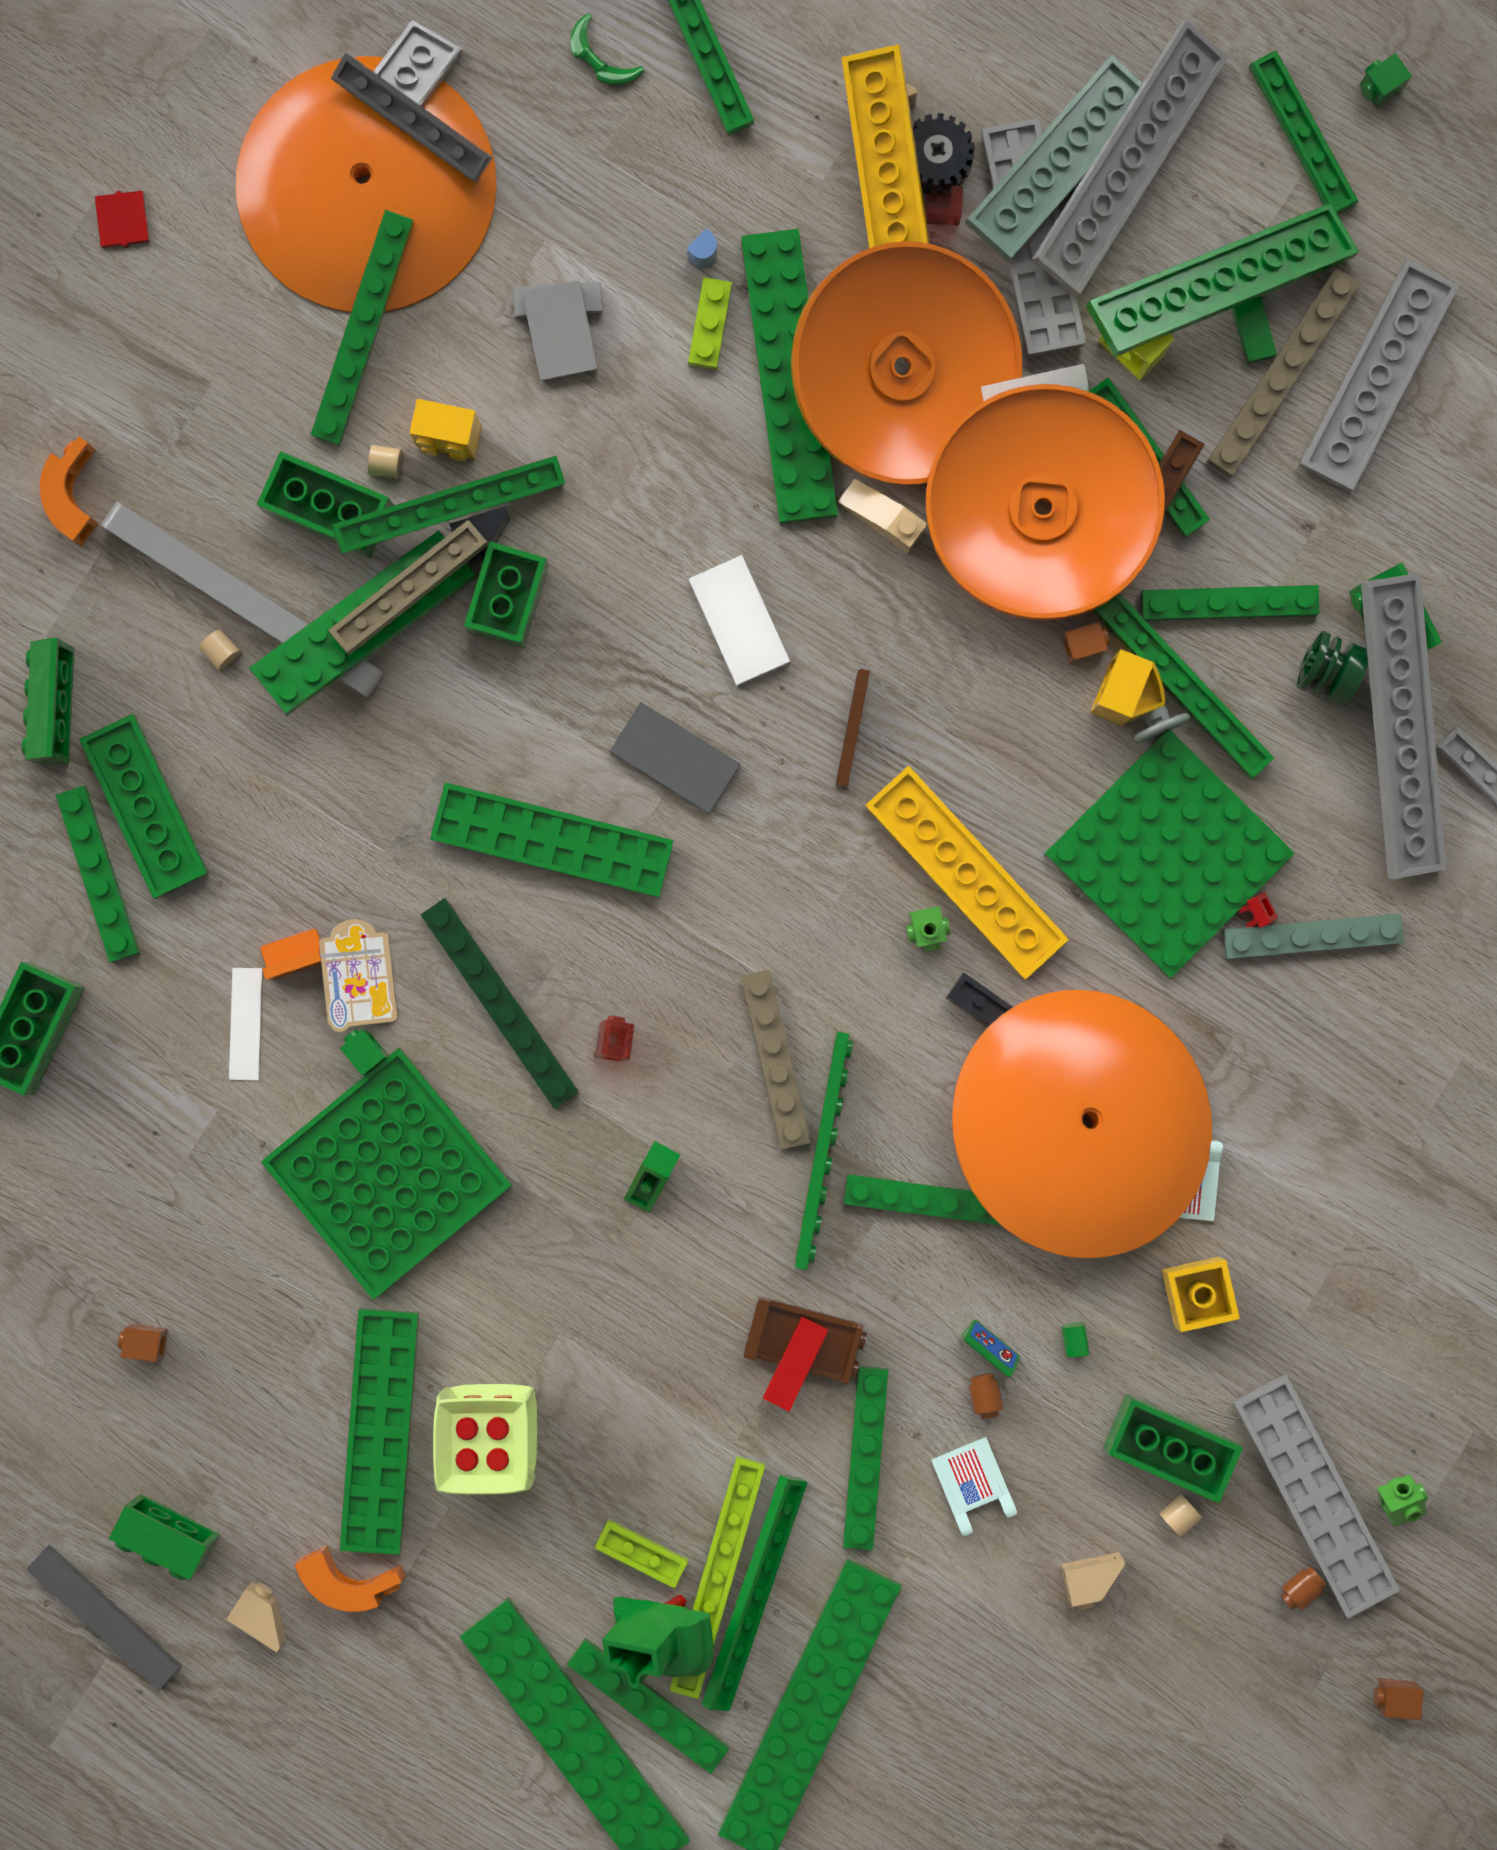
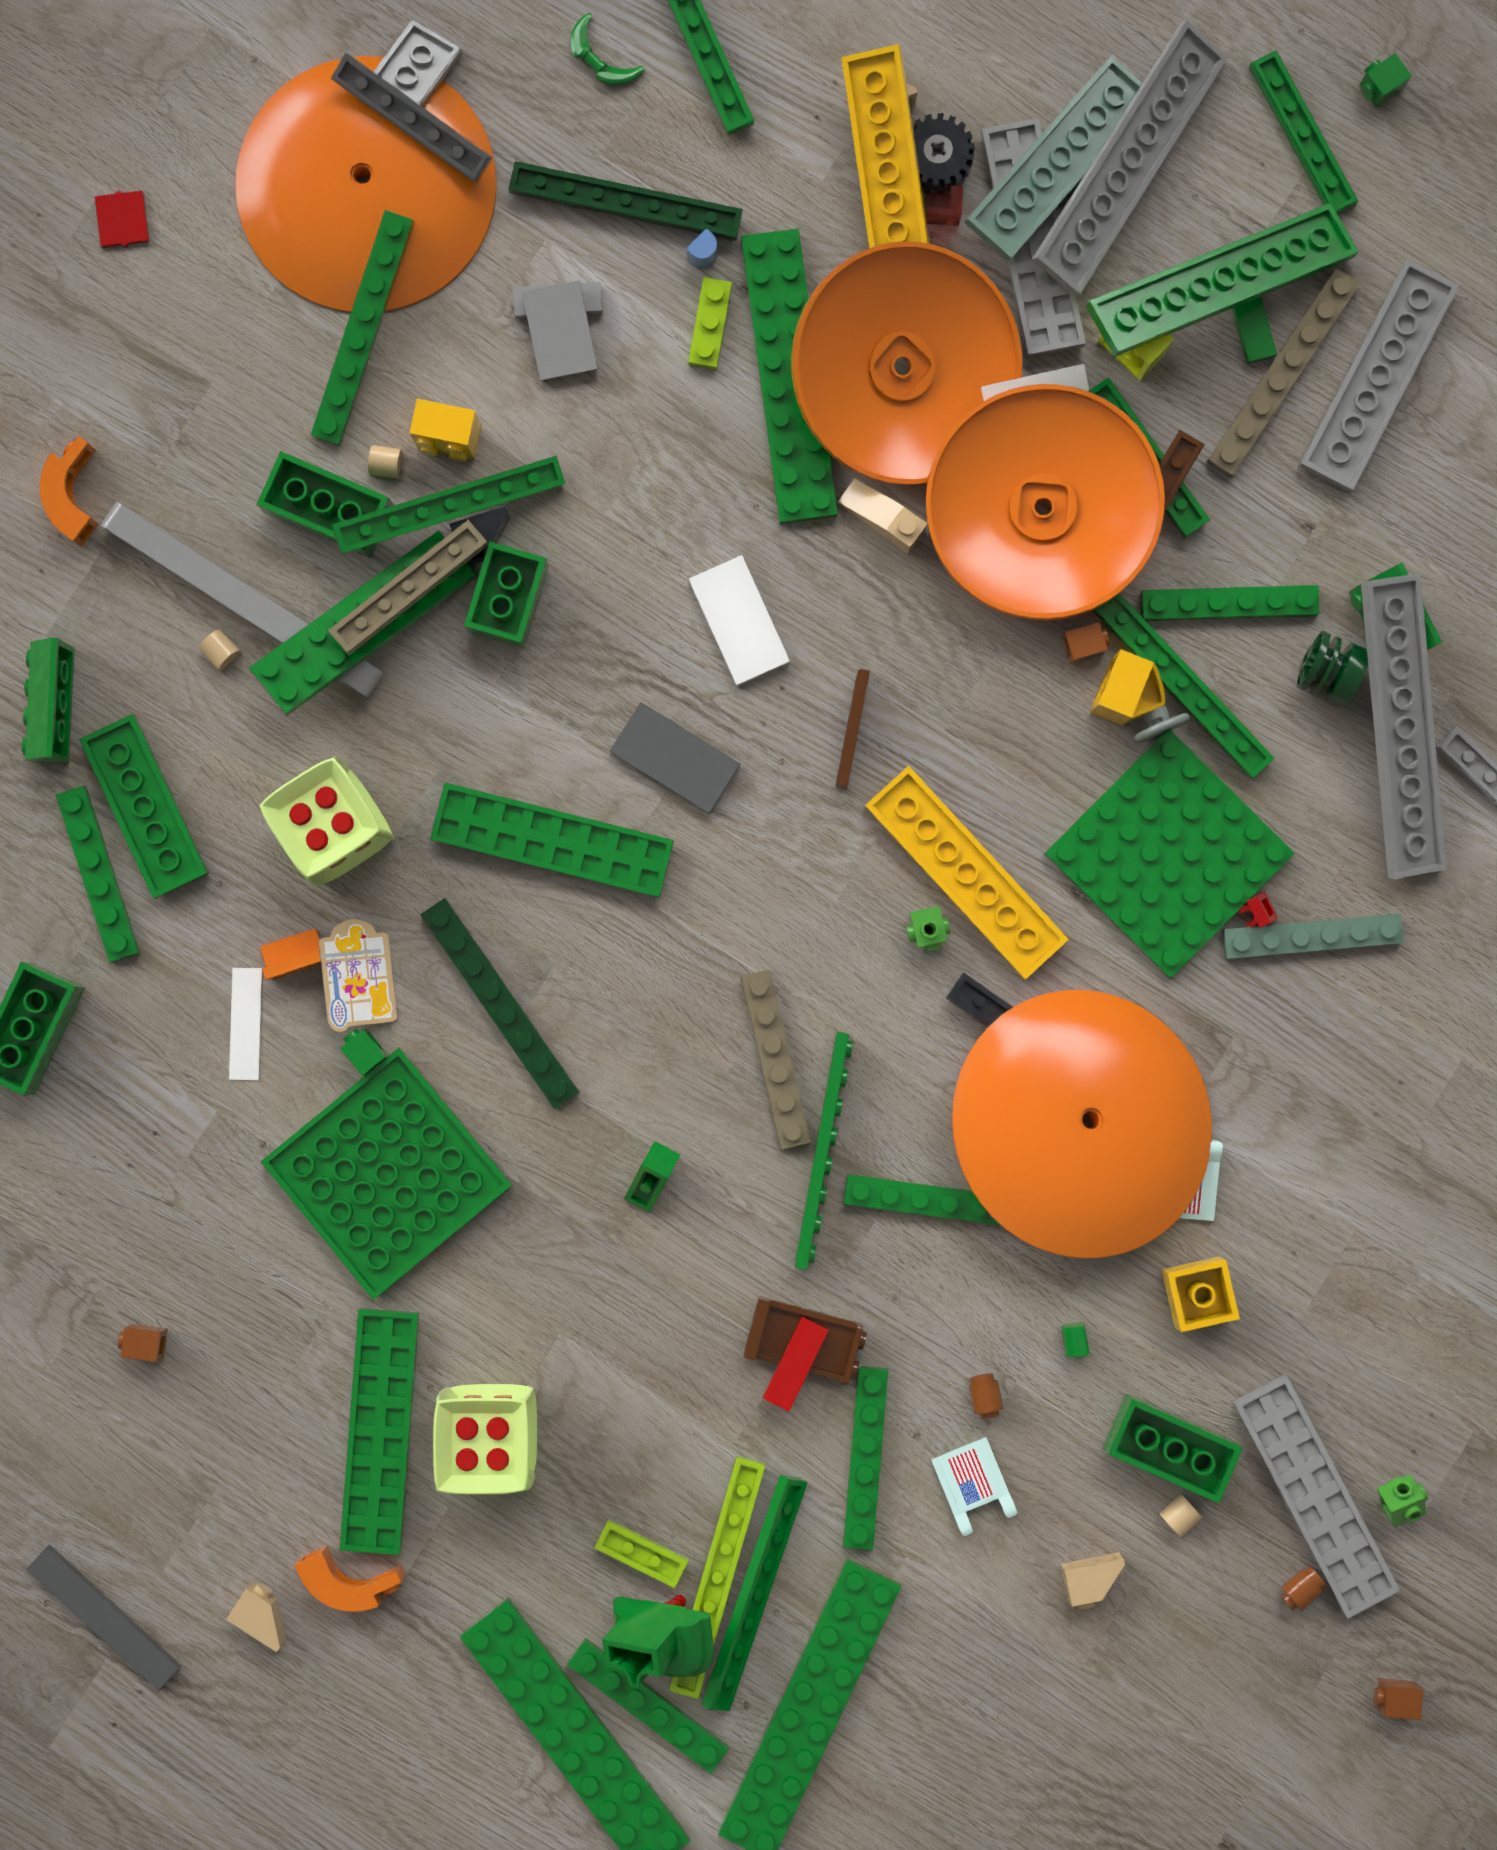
green brick [108,1494,220,1580] -> none
clear red brick [593,1016,634,1062] -> none
slope [961,1319,1019,1377] -> none
none -> yellowish green piece [259,756,394,886]
none -> dark green plate [509,161,743,241]

